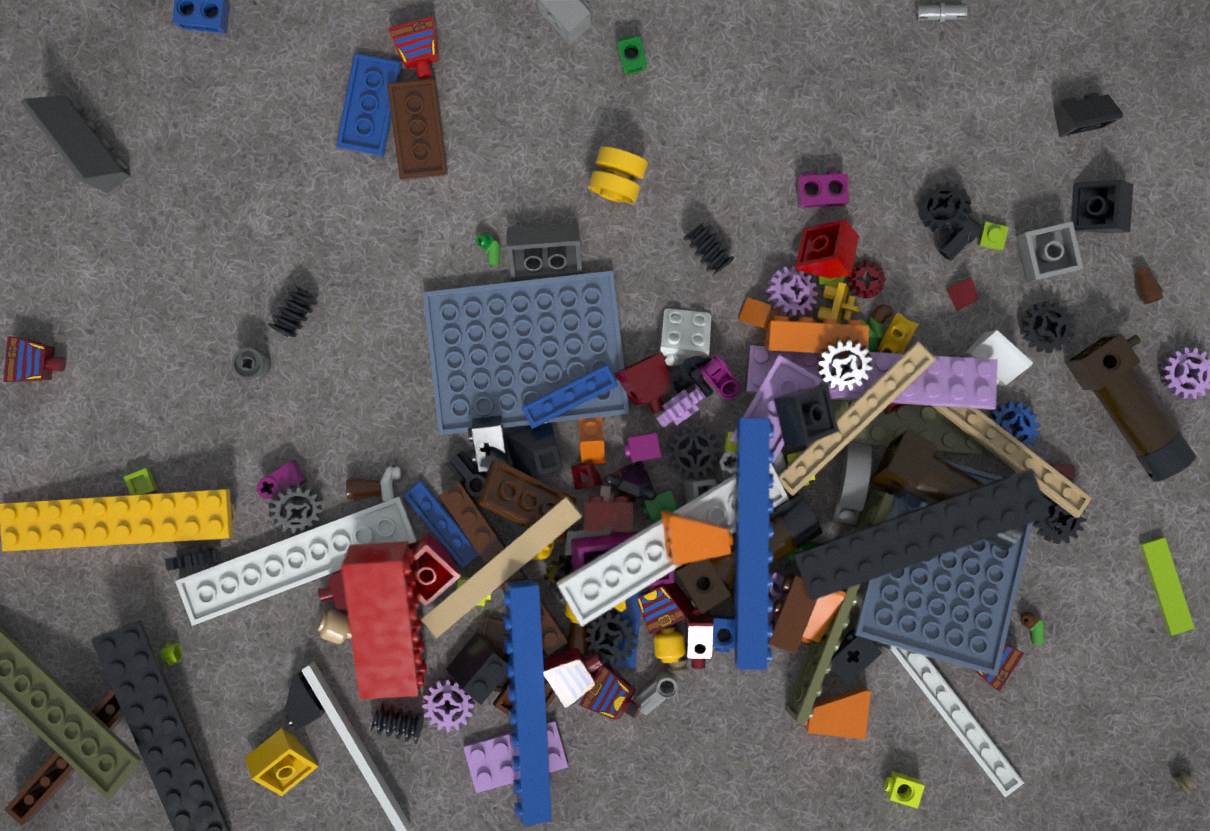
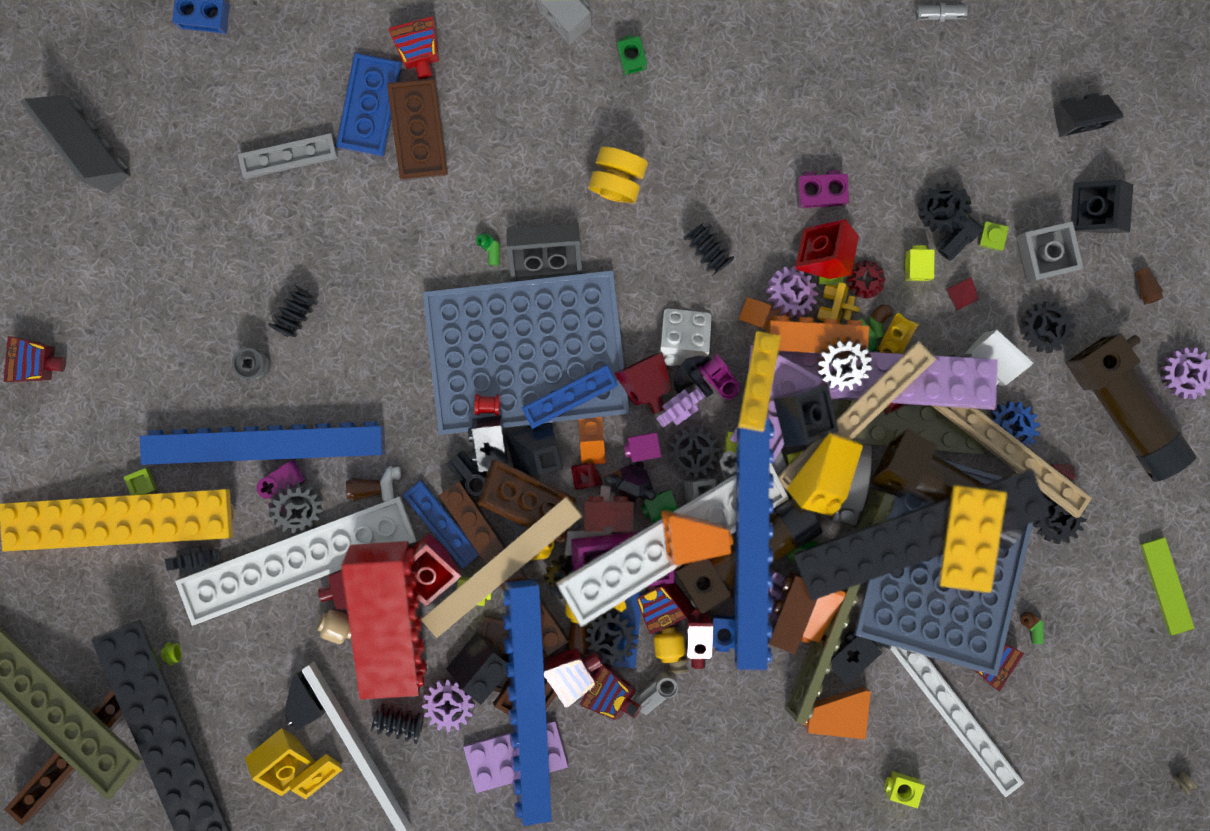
none -> blue brick [140,421,386,465]
none -> light grey plate [238,133,338,179]
none -> yellow plate [289,754,343,799]
none -> red bush [474,394,501,416]
none -> yellow plate [738,331,781,432]
none -> yellow slope [786,433,863,516]
none -> neon yellow brick [905,245,935,281]
none -> yellow plate [939,485,1007,593]

